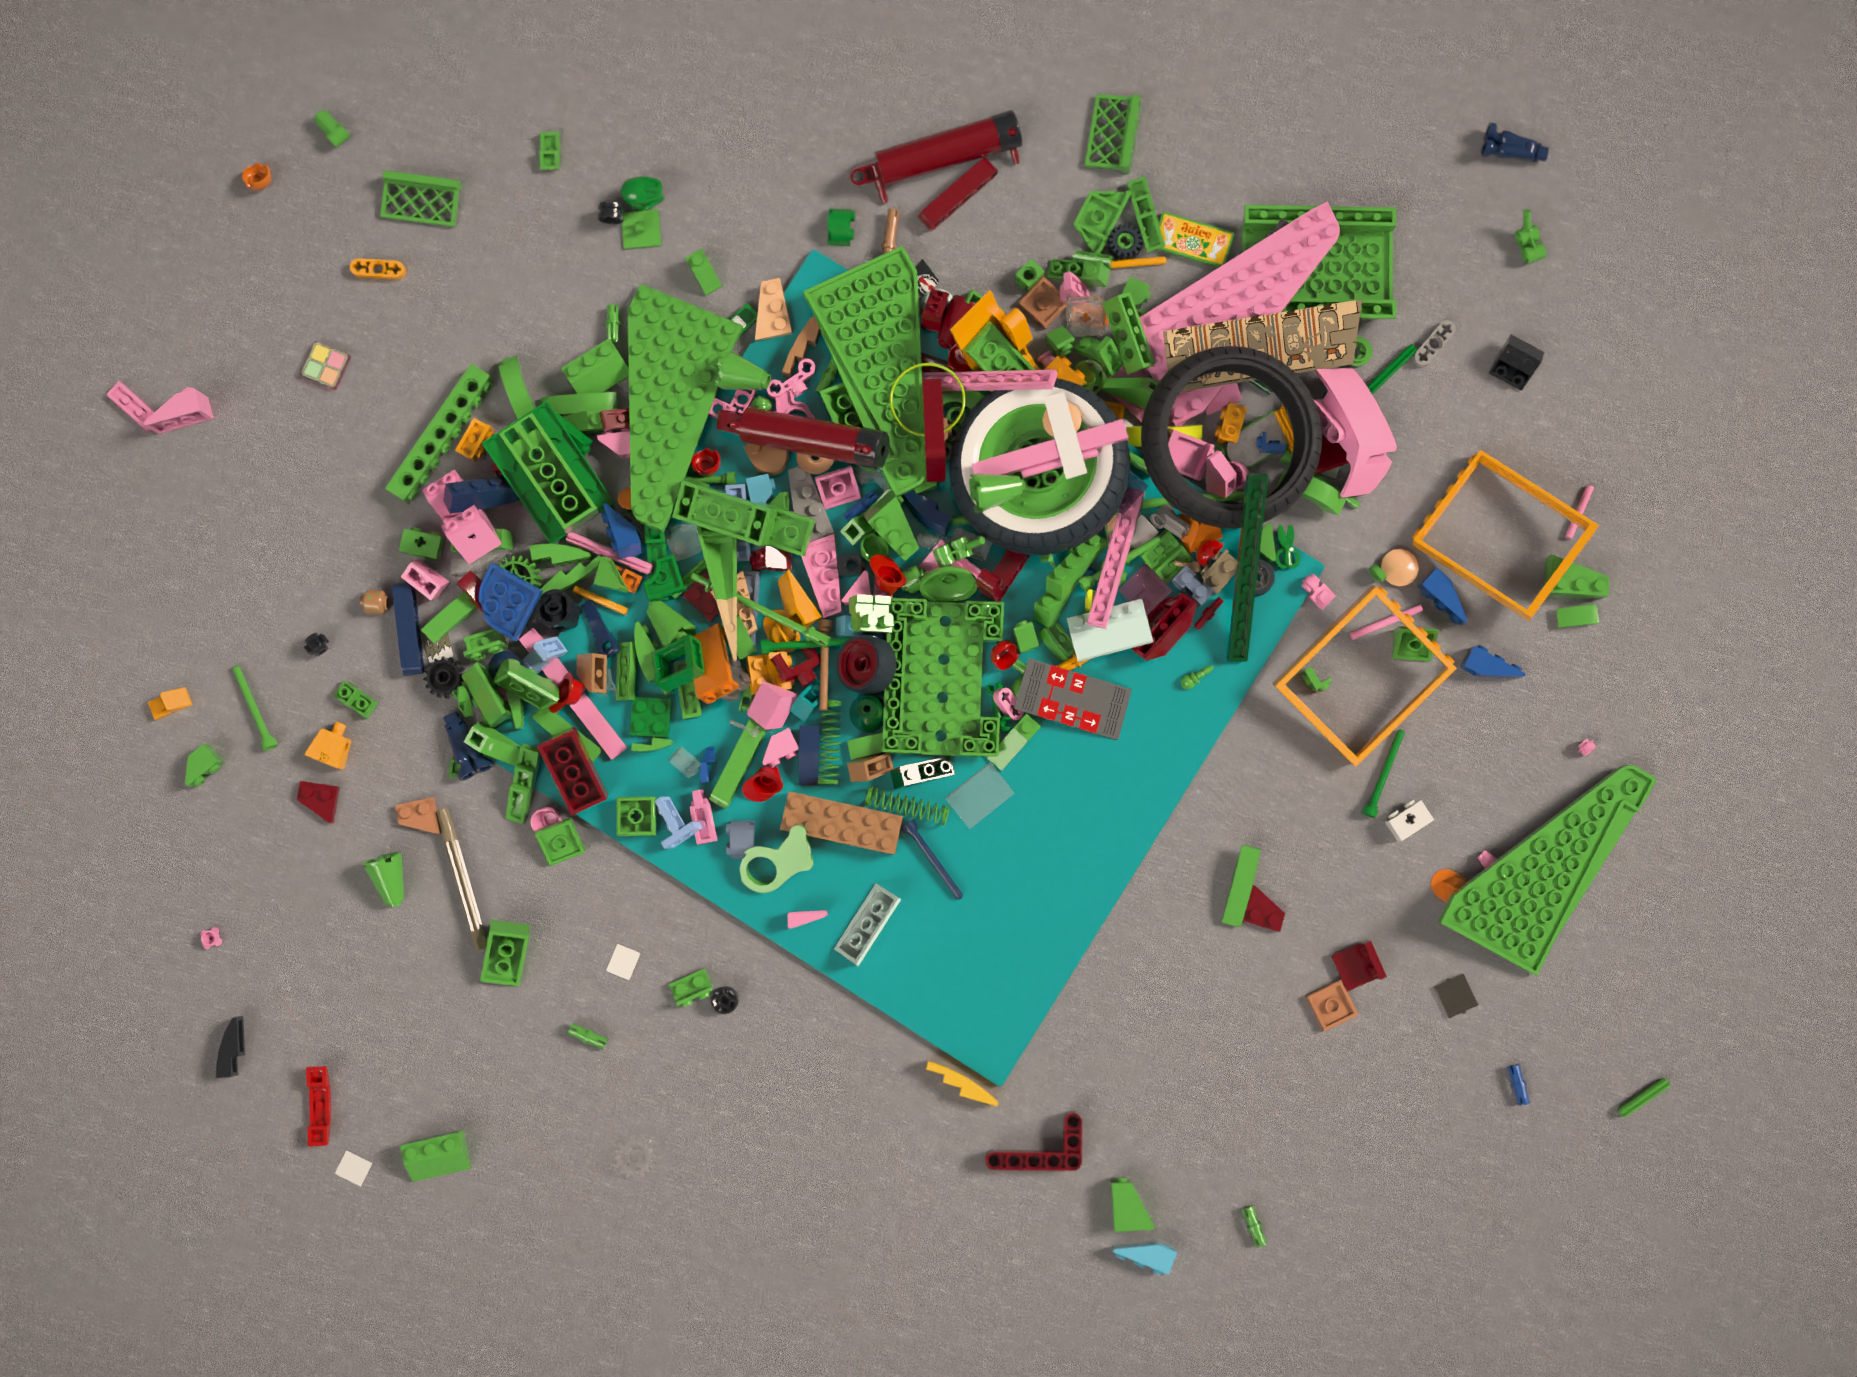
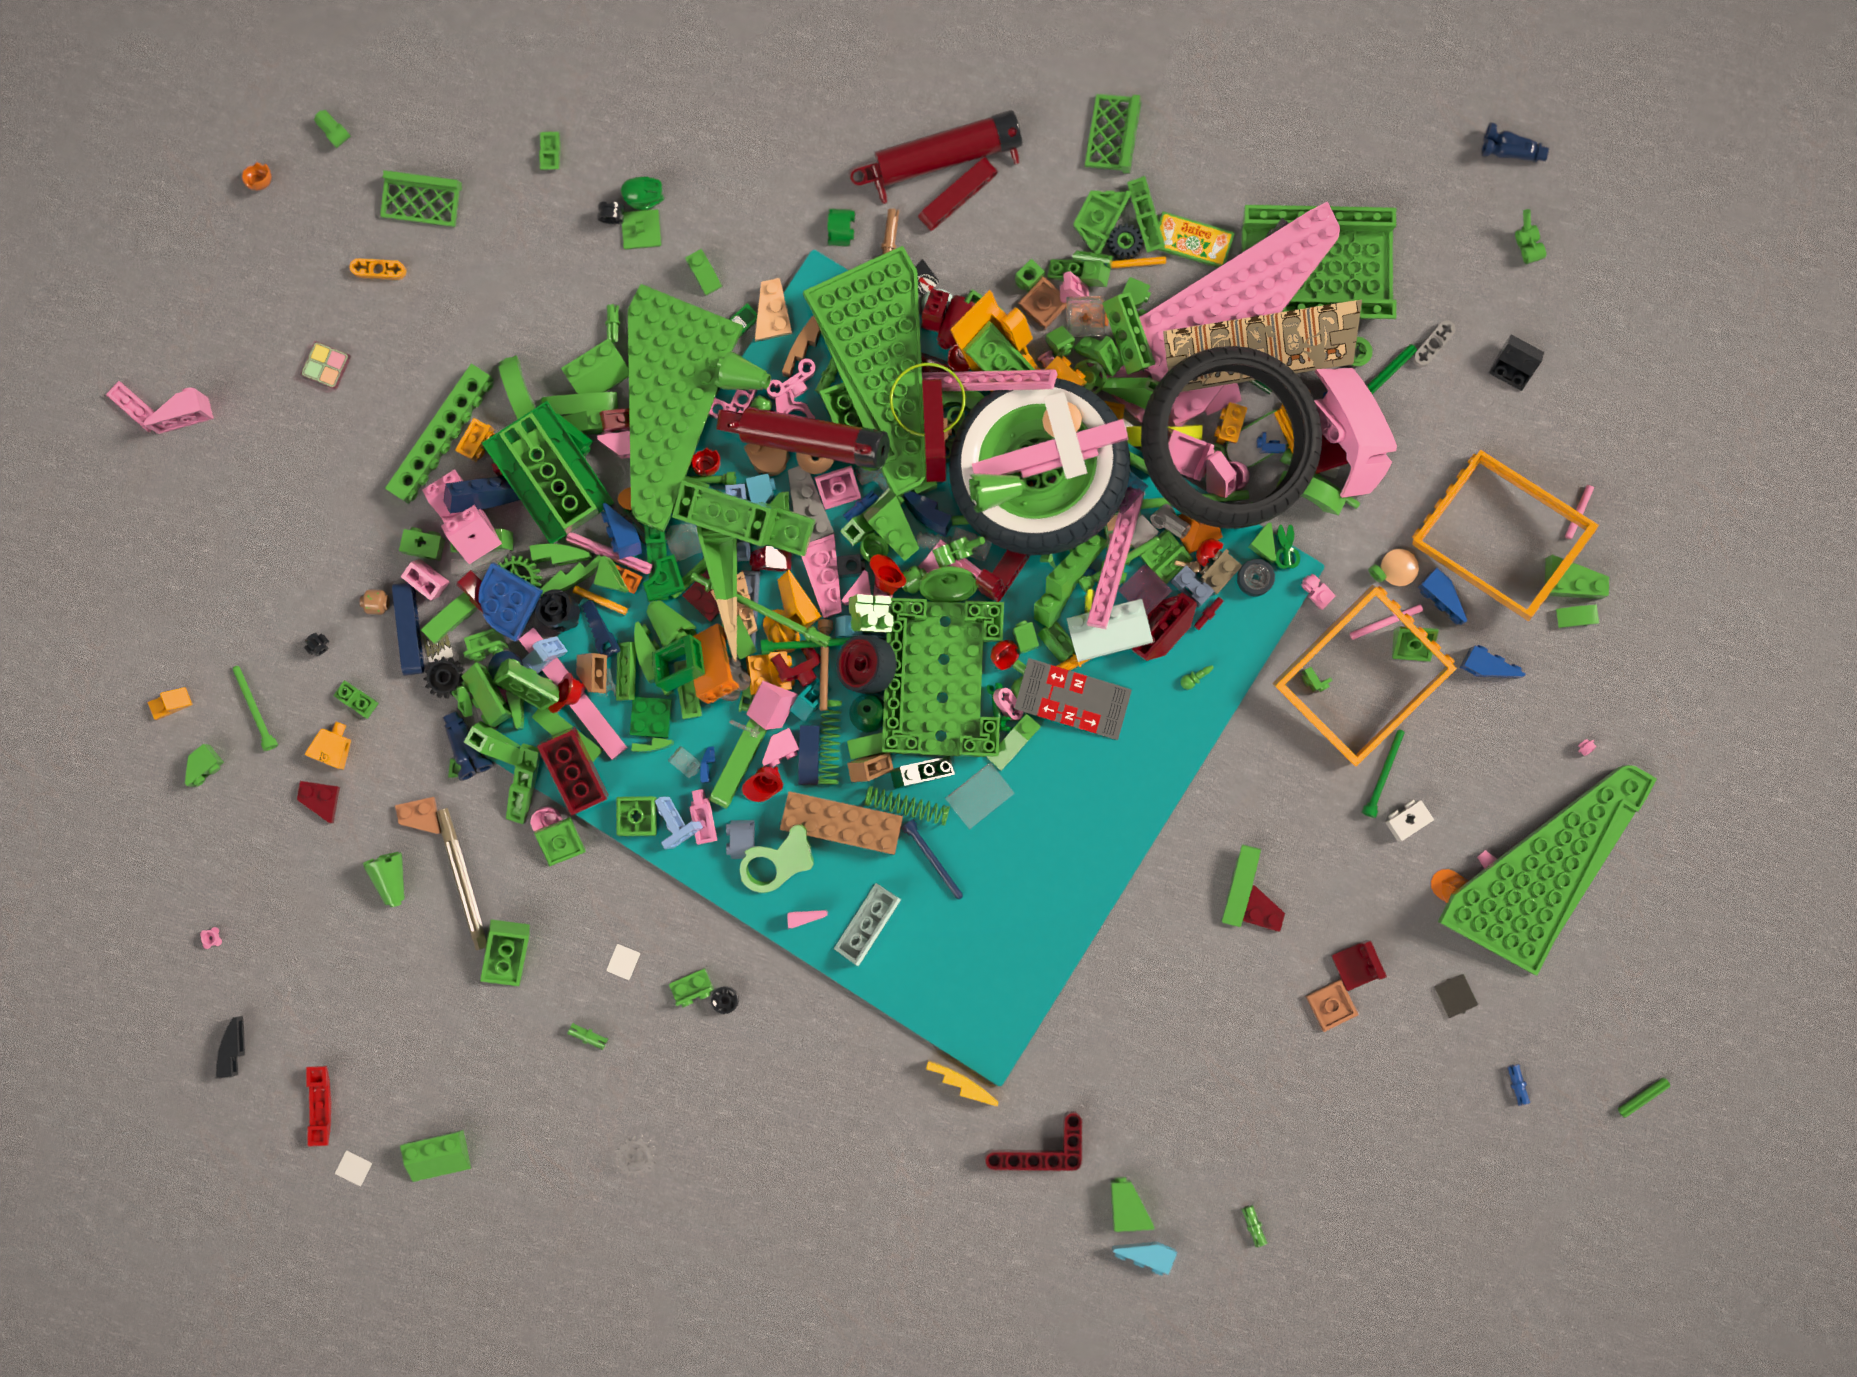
dark green plate [1227,473,1269,662] -> none

